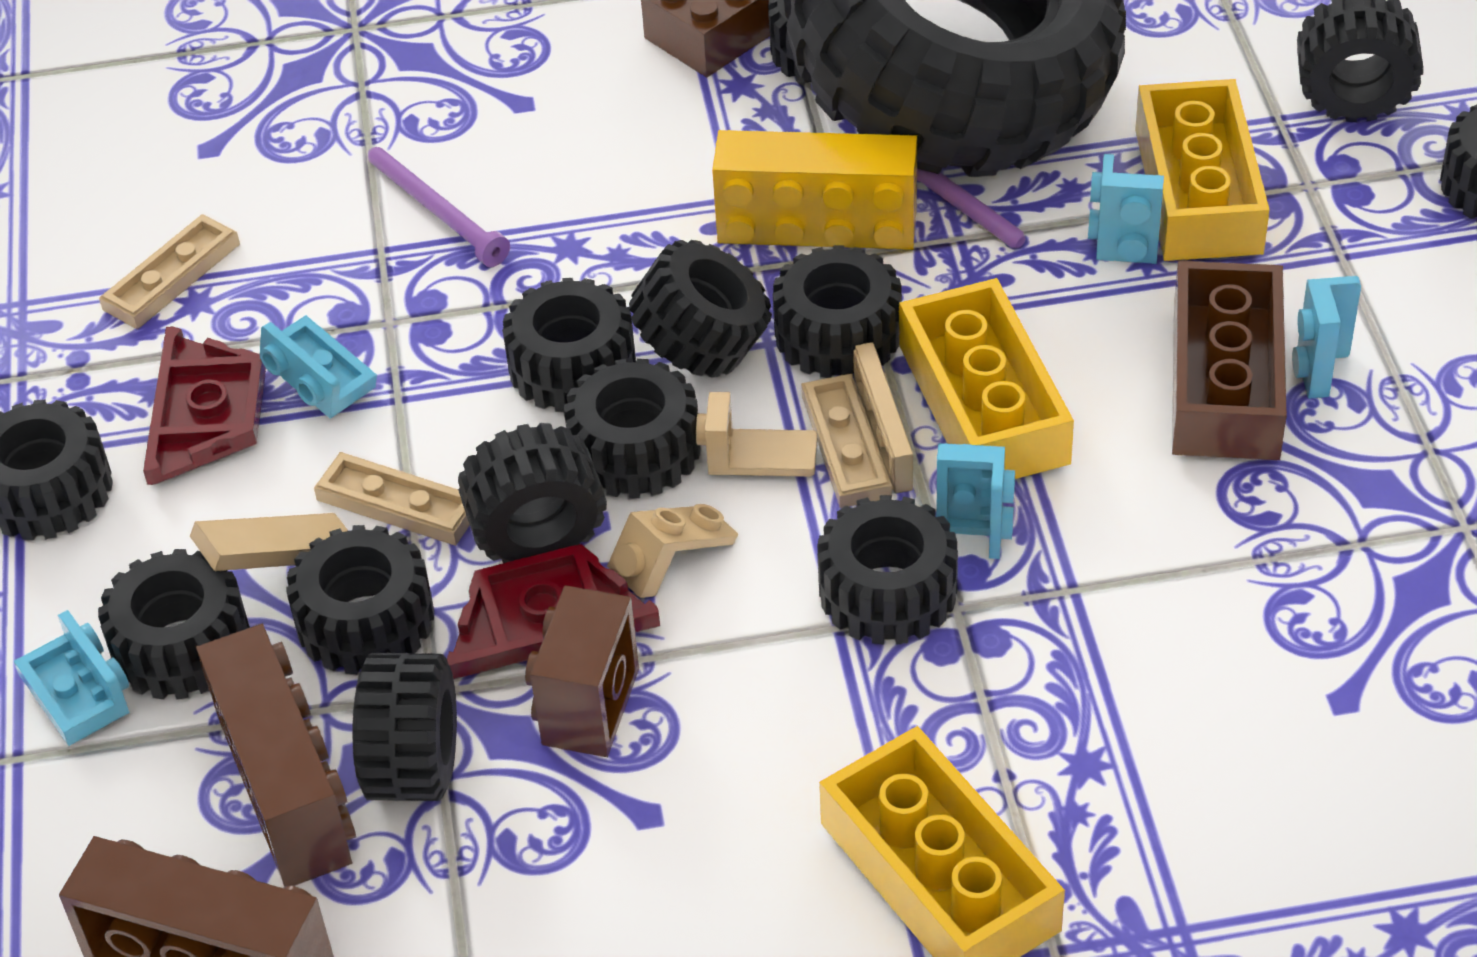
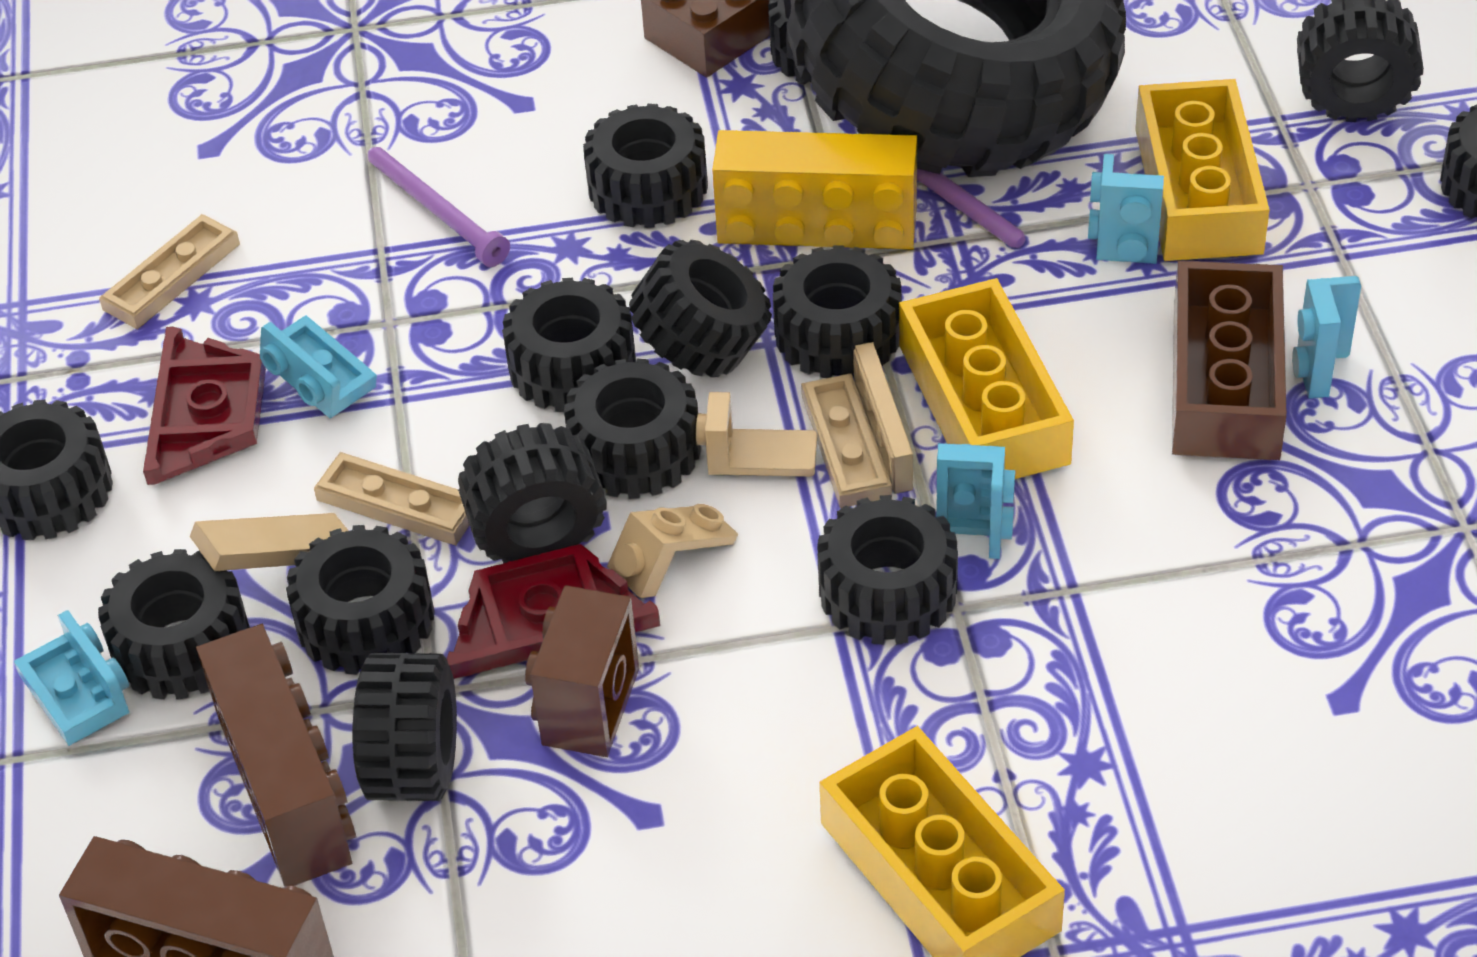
none -> black tyre [583,103,708,228]

